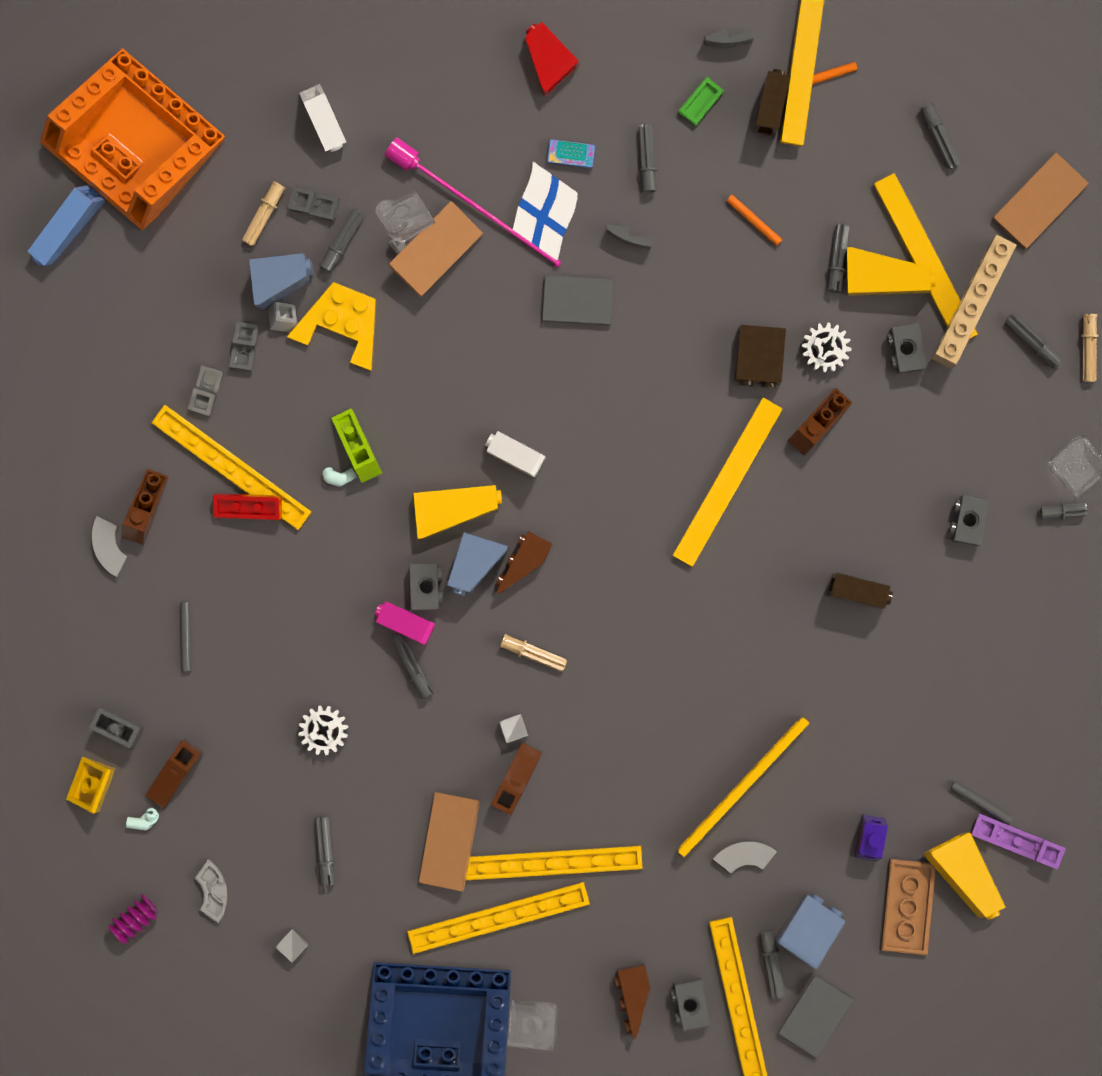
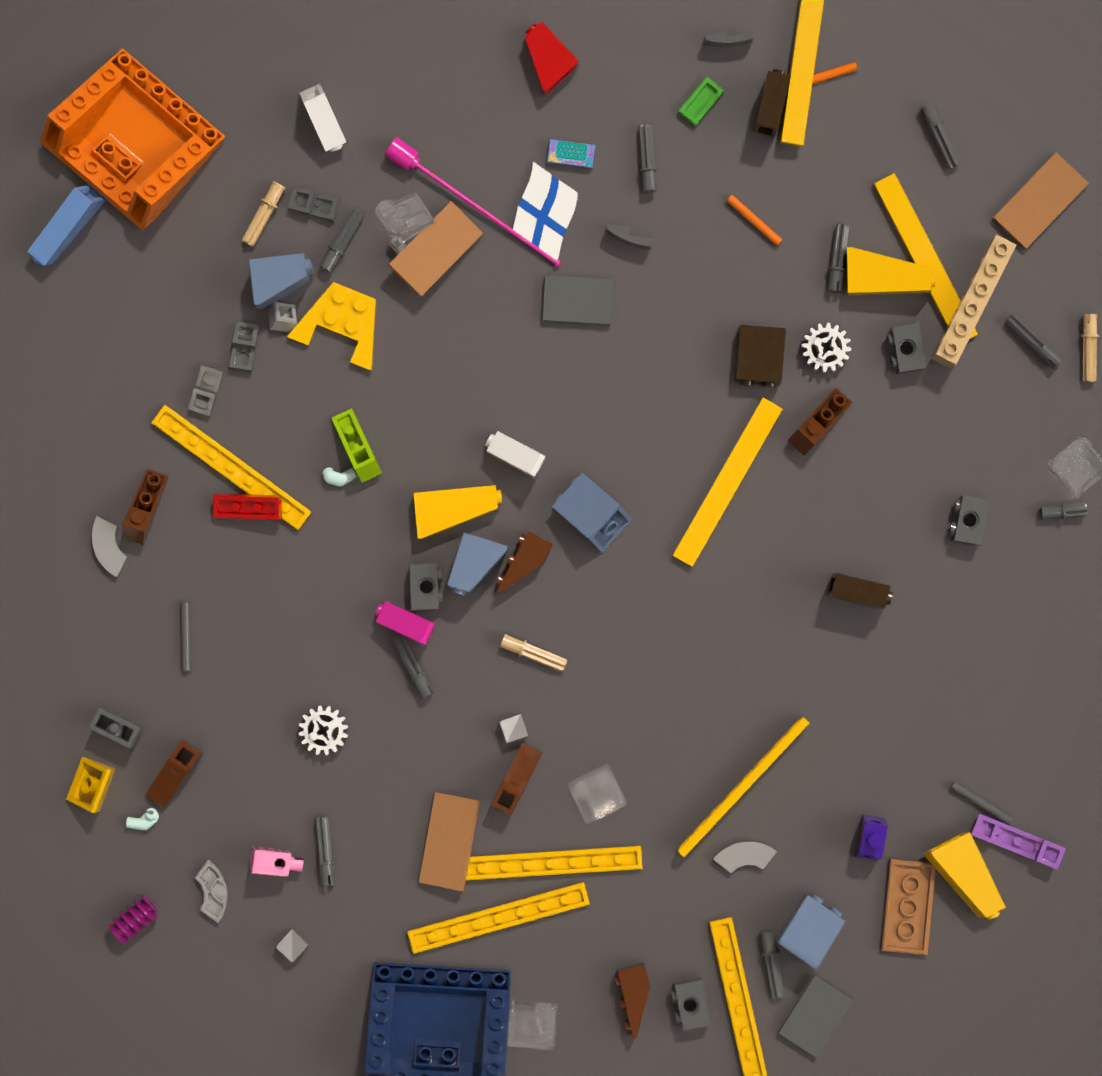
none -> bright pink torso [249,846,303,876]
none -> sand blue slope [552,473,633,553]
none -> clear slope [567,763,627,824]

